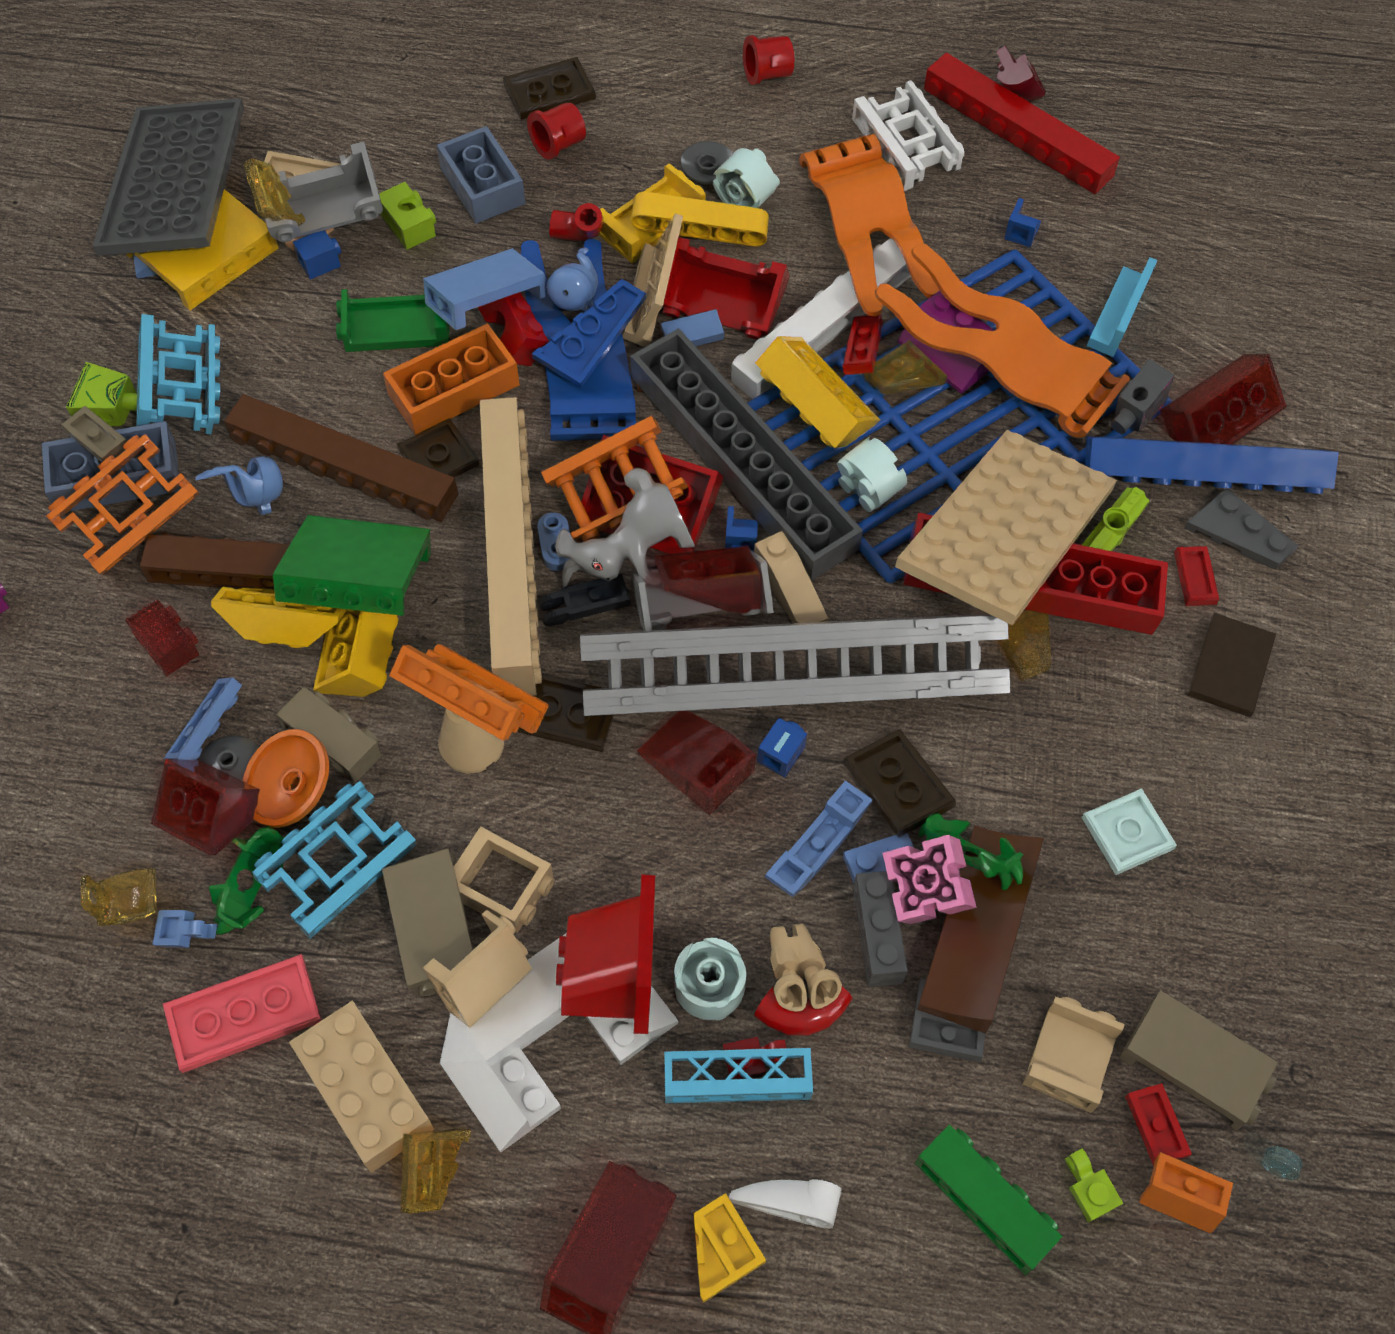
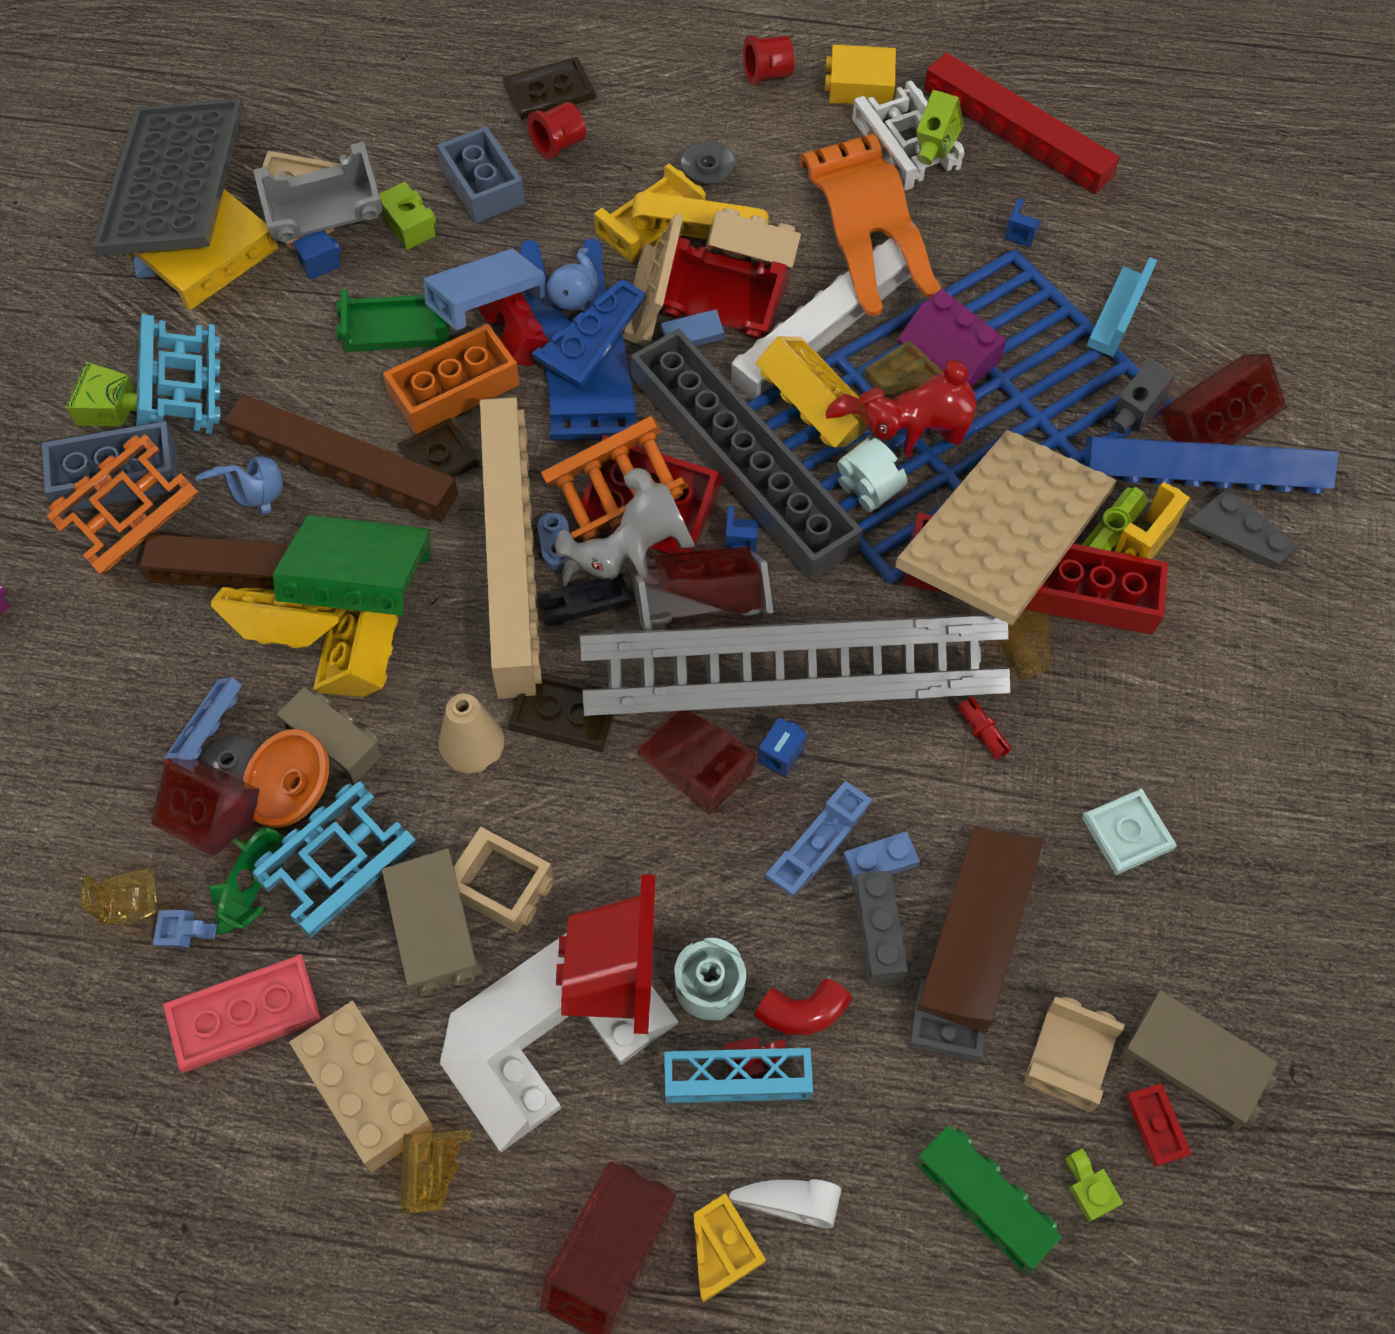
dark tan plate [61,406,127,462] -> none
clear red brick [125,600,199,677] -> none
clear yellow wing [243,158,306,226] -> none
orange fence [389,644,548,741] -> none
tan panel [423,910,532,1028] -> none
red cylinder [549,203,604,241] -> none
light aqua brick [713,148,780,208] -> none
tan slope [754,531,828,623] -> none
tan piece [770,923,842,1012] -> none
red tile [842,315,883,375] -> none
dark brown tile [844,729,956,837] -> none
orange flag [875,243,1131,438] -> none
bright pink brick [883,835,977,924] -> none
green piece [918,813,1024,890] -> none
brick [996,45,1046,103] -> none
orange panel [1139,1152,1233,1233] -> none
red tile [1174,546,1219,606] -> none
dark brown tile [1187,613,1276,718] -> none
clear light blue tile [1262,1146,1303,1180] -> none
none -> tan brick [706,208,801,272]
none -> yellow brick [825,45,896,105]
none -> red animal [826,359,976,459]
none -> lime torso [916,90,964,165]
none -> red pin [957,696,1013,760]
none -> yellow panel [1114,482,1190,559]

